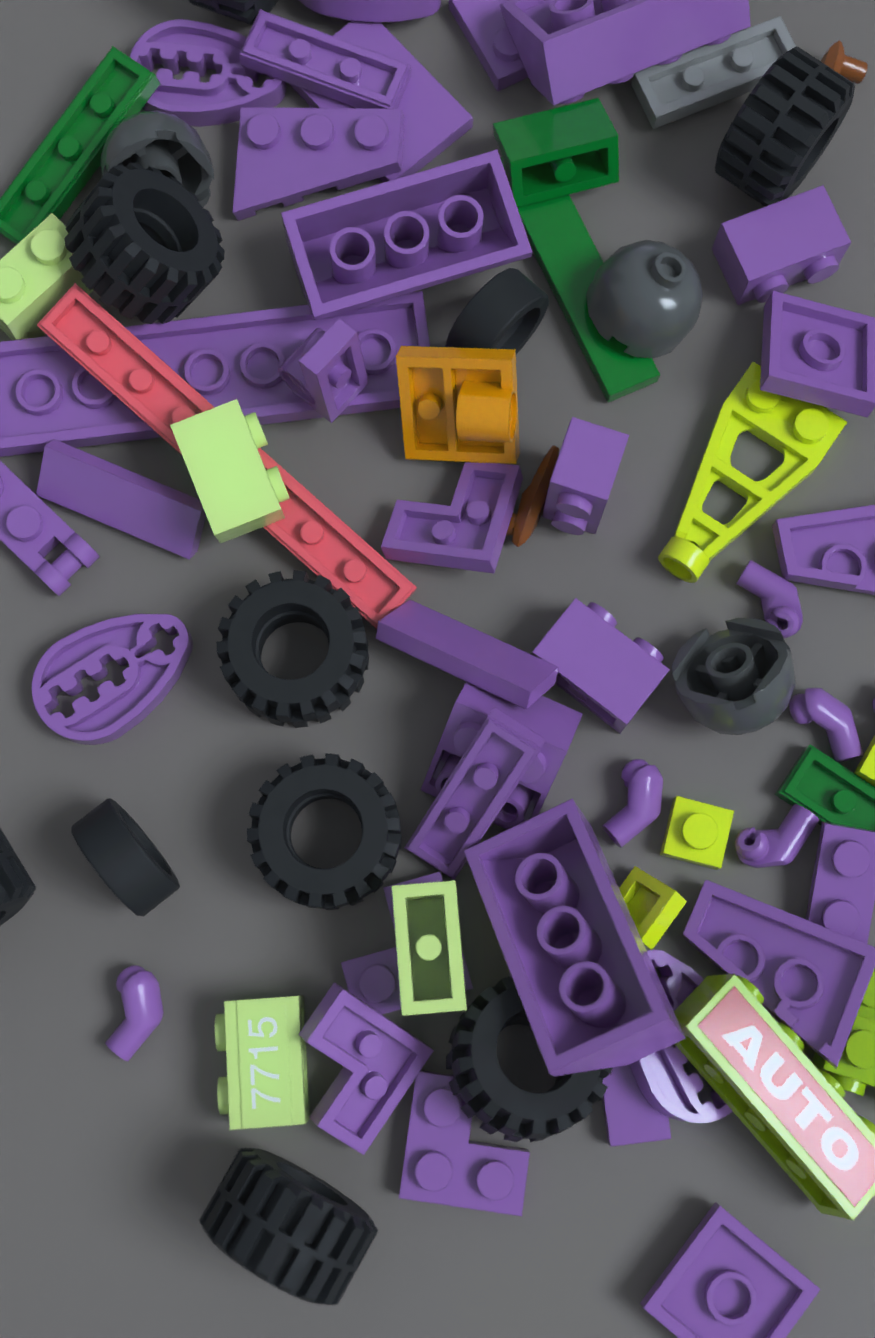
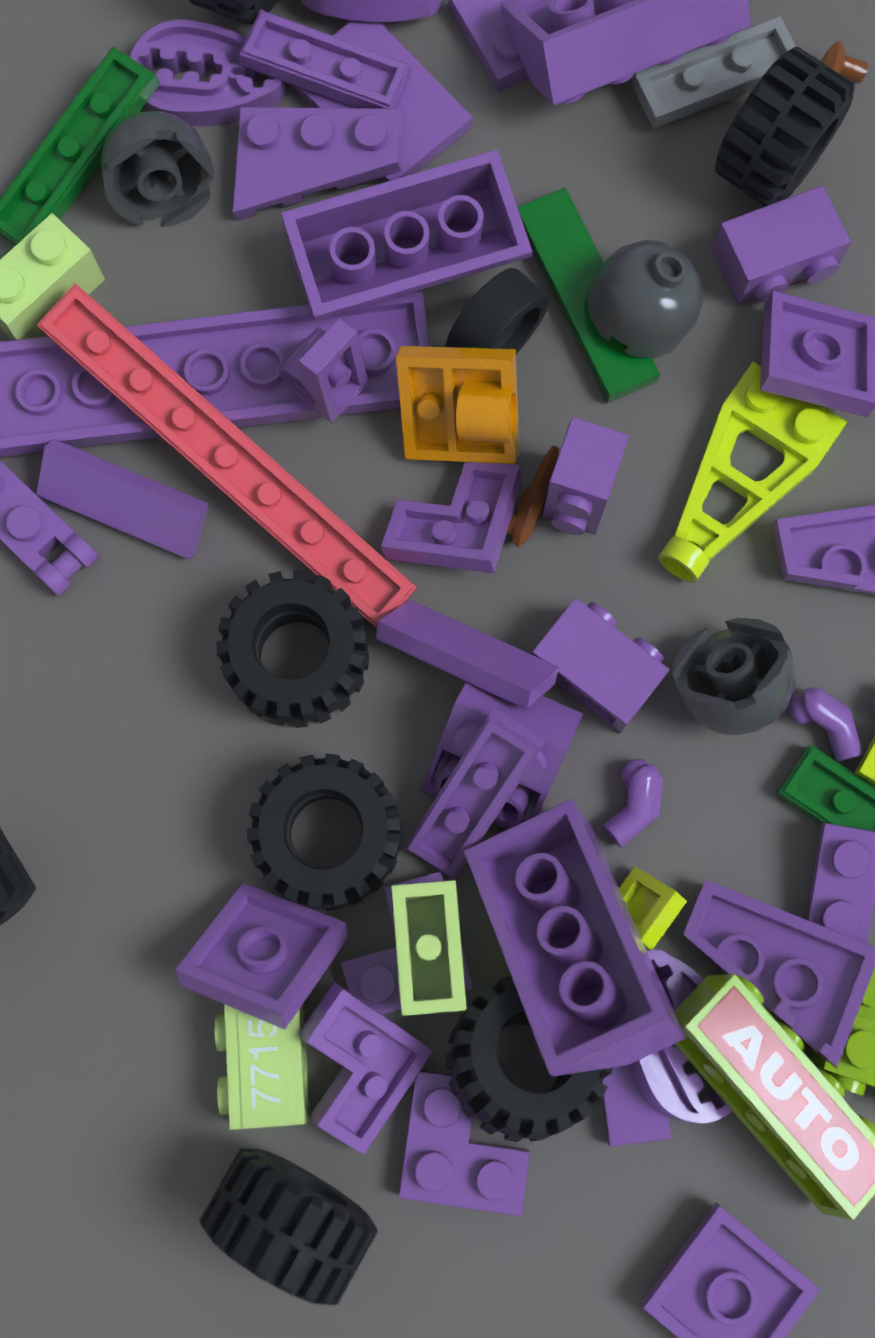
medium lavender piece [32,614,193,745] -> none
black tyre [65,163,224,324] -> none
black tyre [71,798,180,916] -> none
medium lavender arm [105,965,164,1061] -> none
yellowish green brick [170,399,290,543] -> none
green brick [493,98,619,207] -> none
neon yellow plate [660,796,734,870] -> none
medium lavender arm [735,804,819,868] -> none
medium lavender arm [736,560,803,638] -> none
none -> medium lavender plate [176,883,348,1030]

